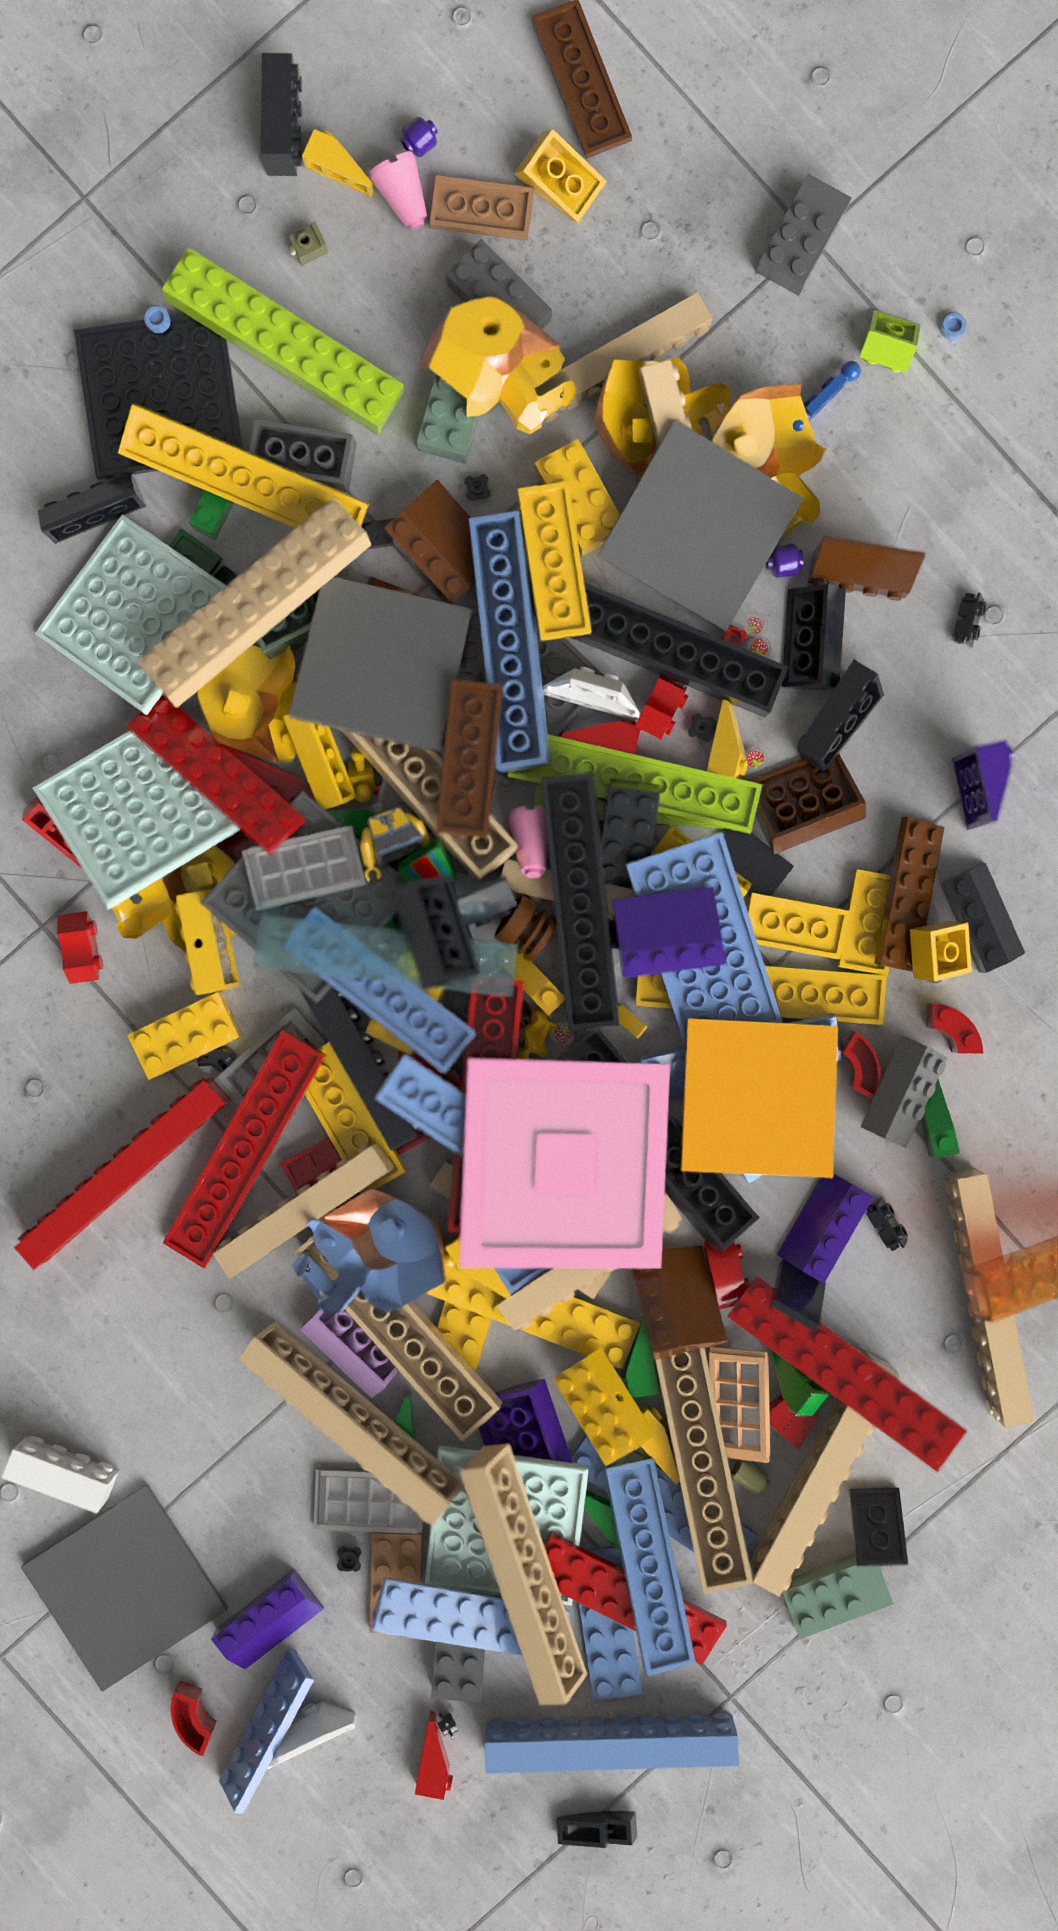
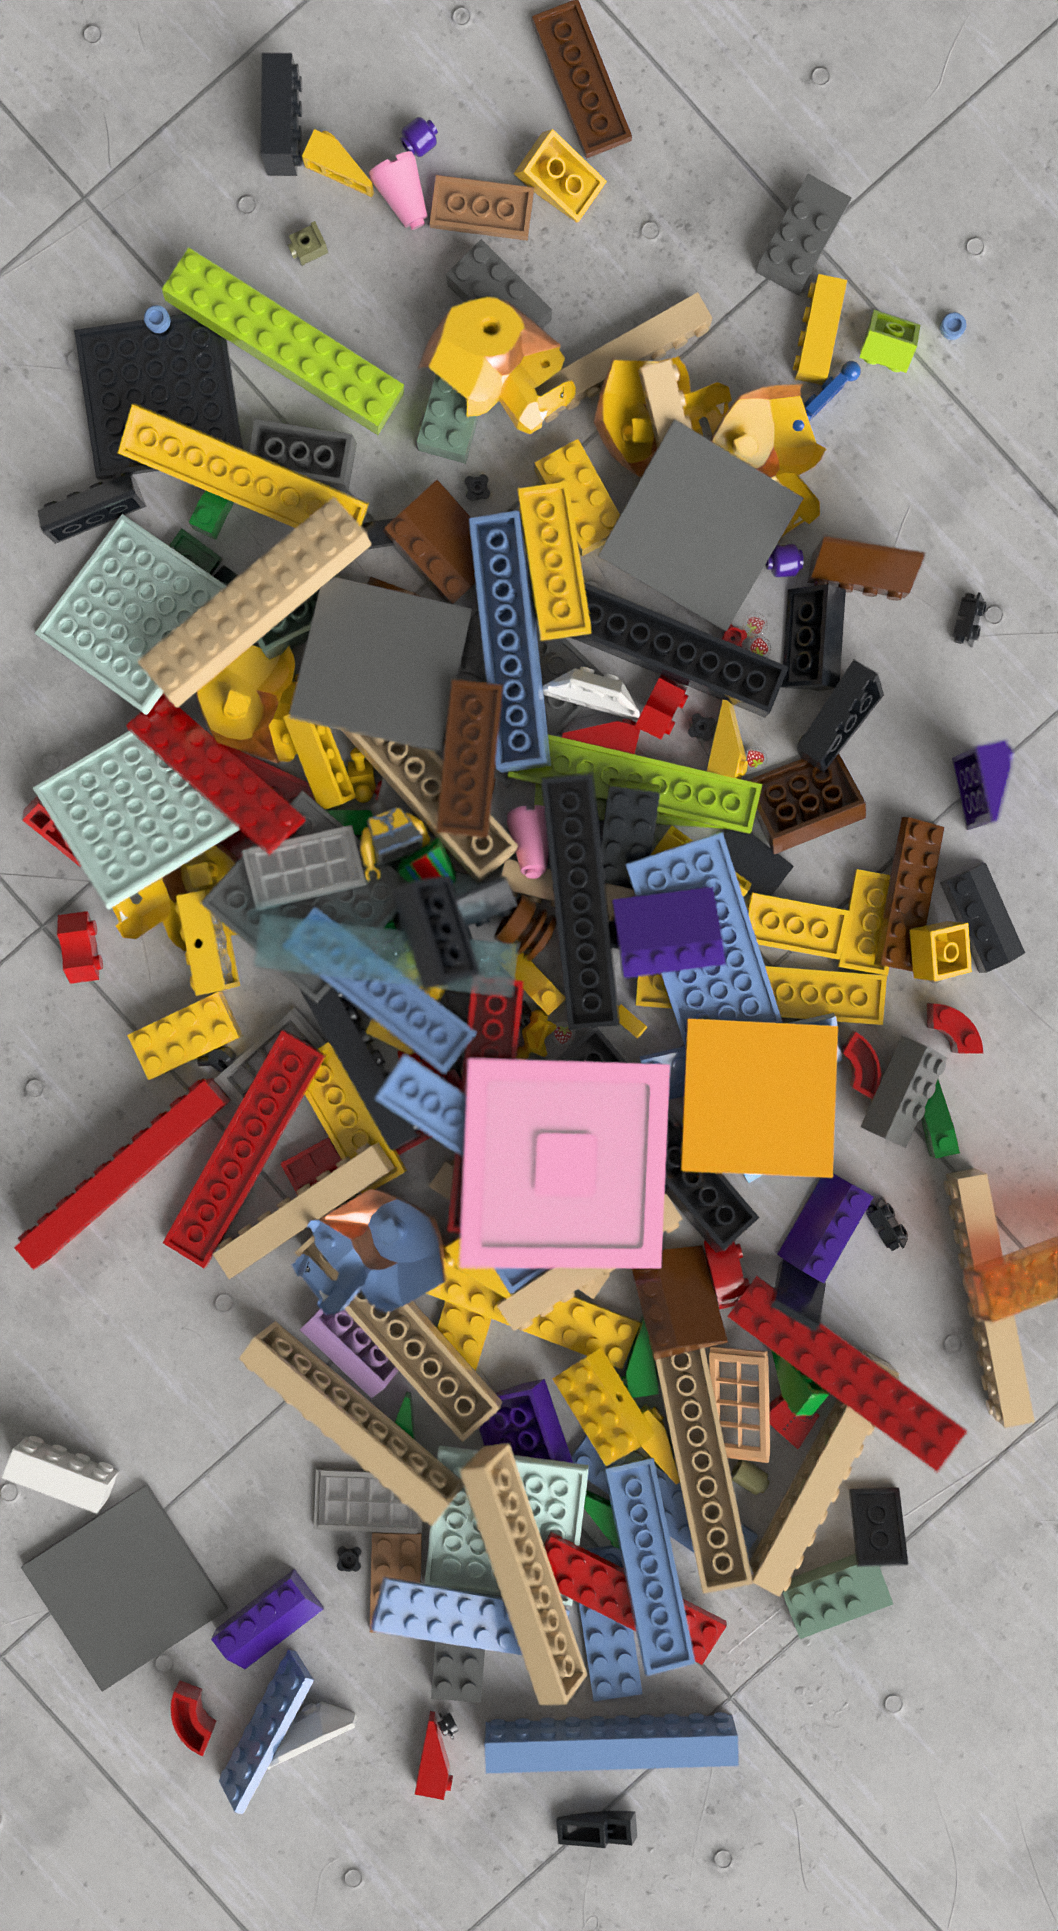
none -> yellow brick [792,274,847,385]

